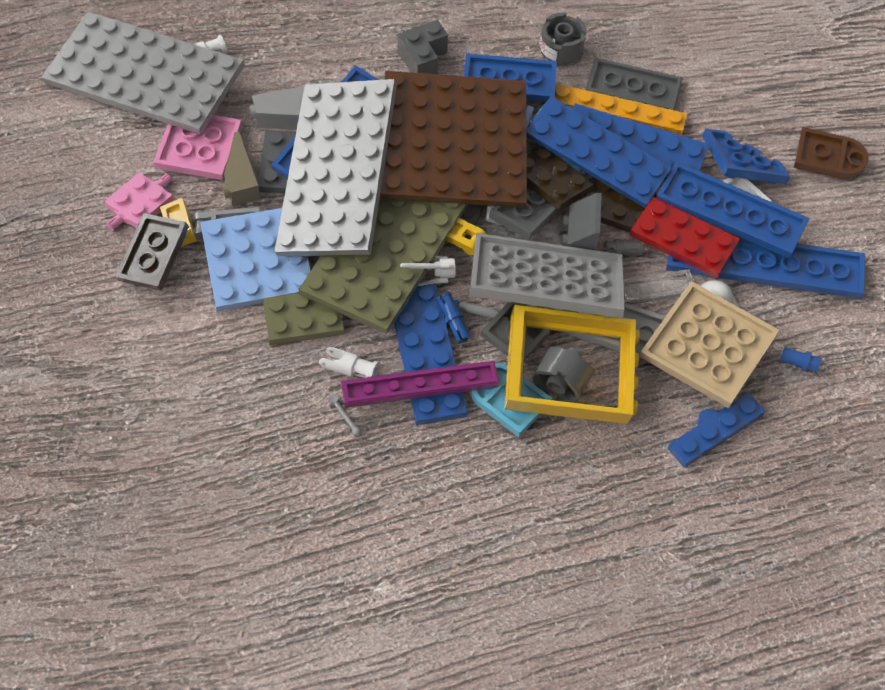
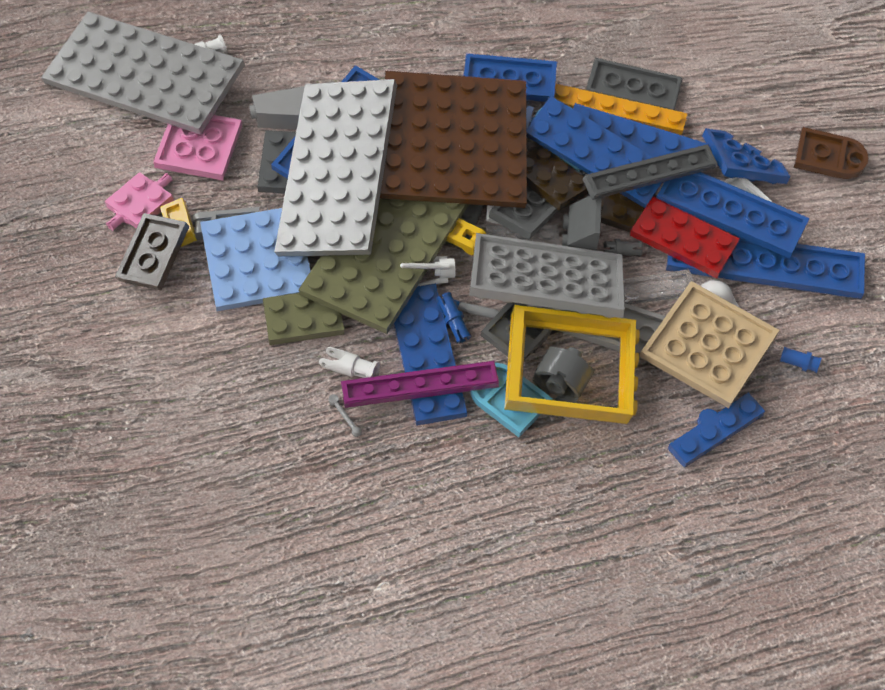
dark tan slope [222,131,260,207] -> none
dark grey brick [398,19,448,74] -> none
dark grey brick [539,12,587,66] -> none
none -> dark grey tile [583,144,718,200]

